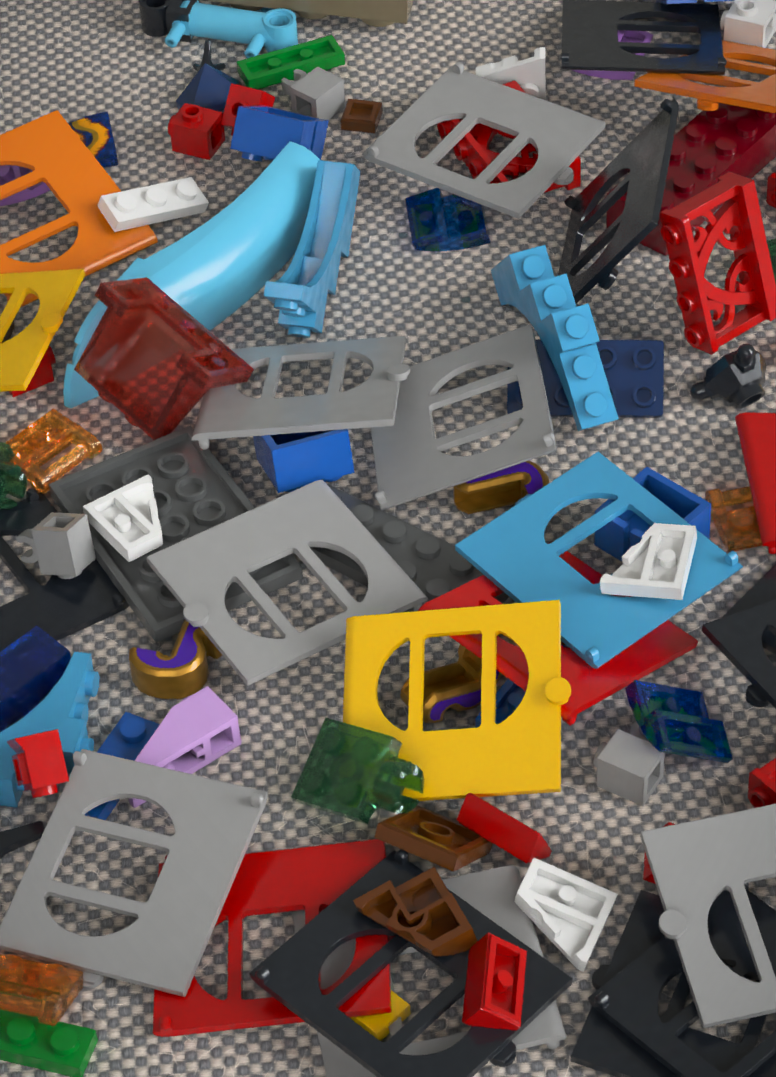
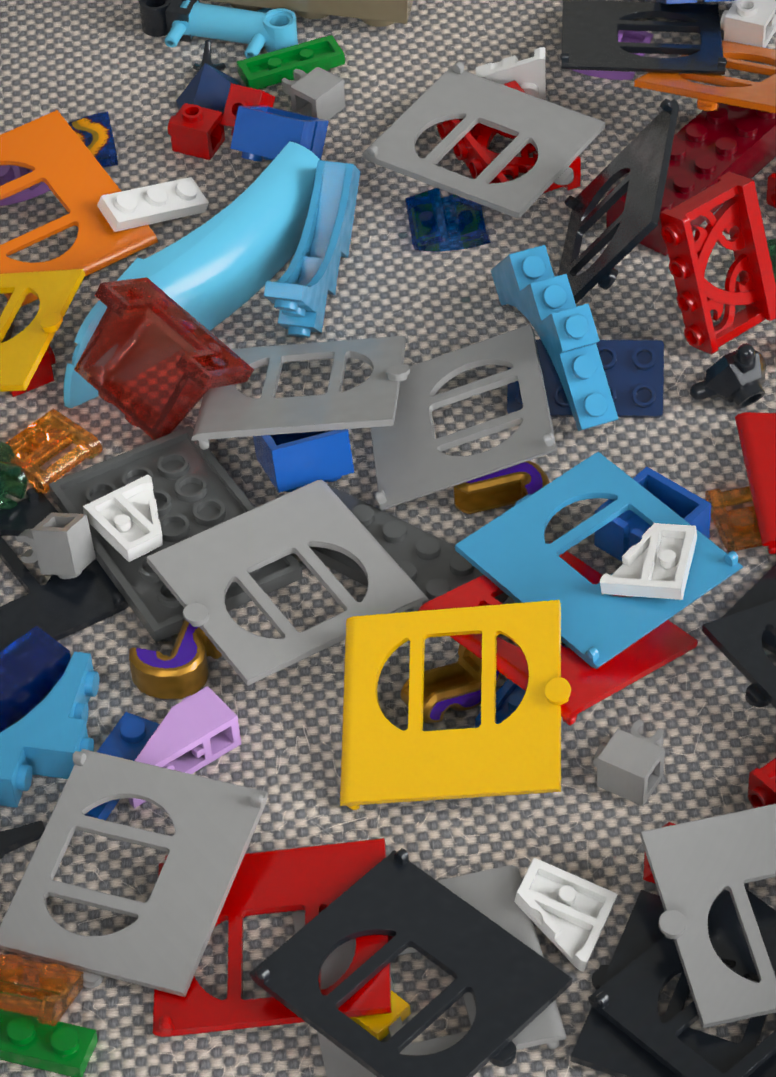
red window [7,729,69,798] -> none
clear green plate [291,717,425,824] -> none
reddish brown tile [341,99,383,133] -> none
reddish brown slope [353,867,477,956] -> none
reddish brown tile [374,805,493,872] -> none
red slope [457,793,552,864] -> none
red slope [462,932,527,1031] -> none
clear blue slope [625,680,733,763] -> none

